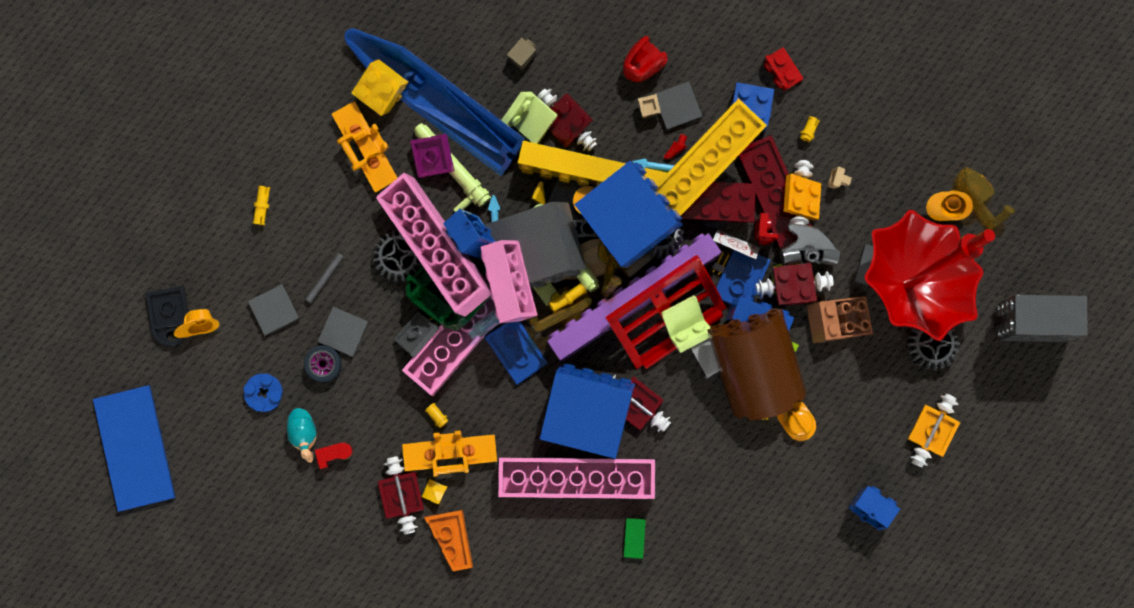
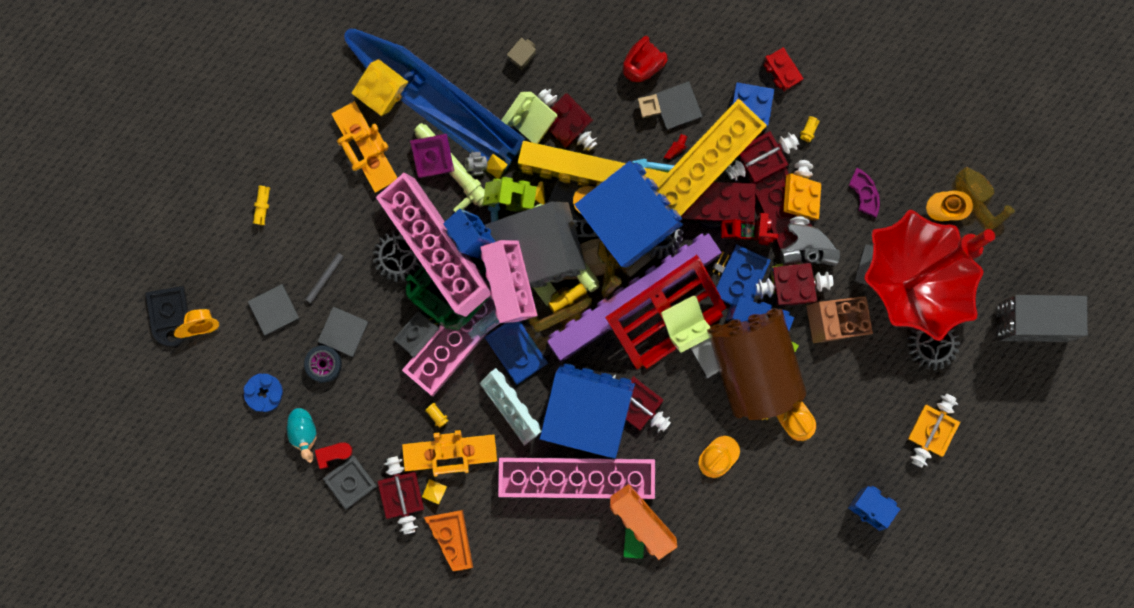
blue tile [93,385,176,512] -> none
white sticker [713,229,760,259] -> none
tan tile [827,167,852,189] -> none
none -> dark grey tile [323,455,377,510]
none -> light grey gear [465,152,487,176]
none -> light aqua plate [480,369,542,446]
none -> lime piece [483,177,537,212]
none -> yellow slope [486,154,508,179]
none -> orange brick [610,484,677,560]
none -> light orange piece [698,436,740,478]
none -> red leg [722,219,755,240]
none -> dark red plate [726,131,799,183]
none -> magenta tile [848,168,880,218]

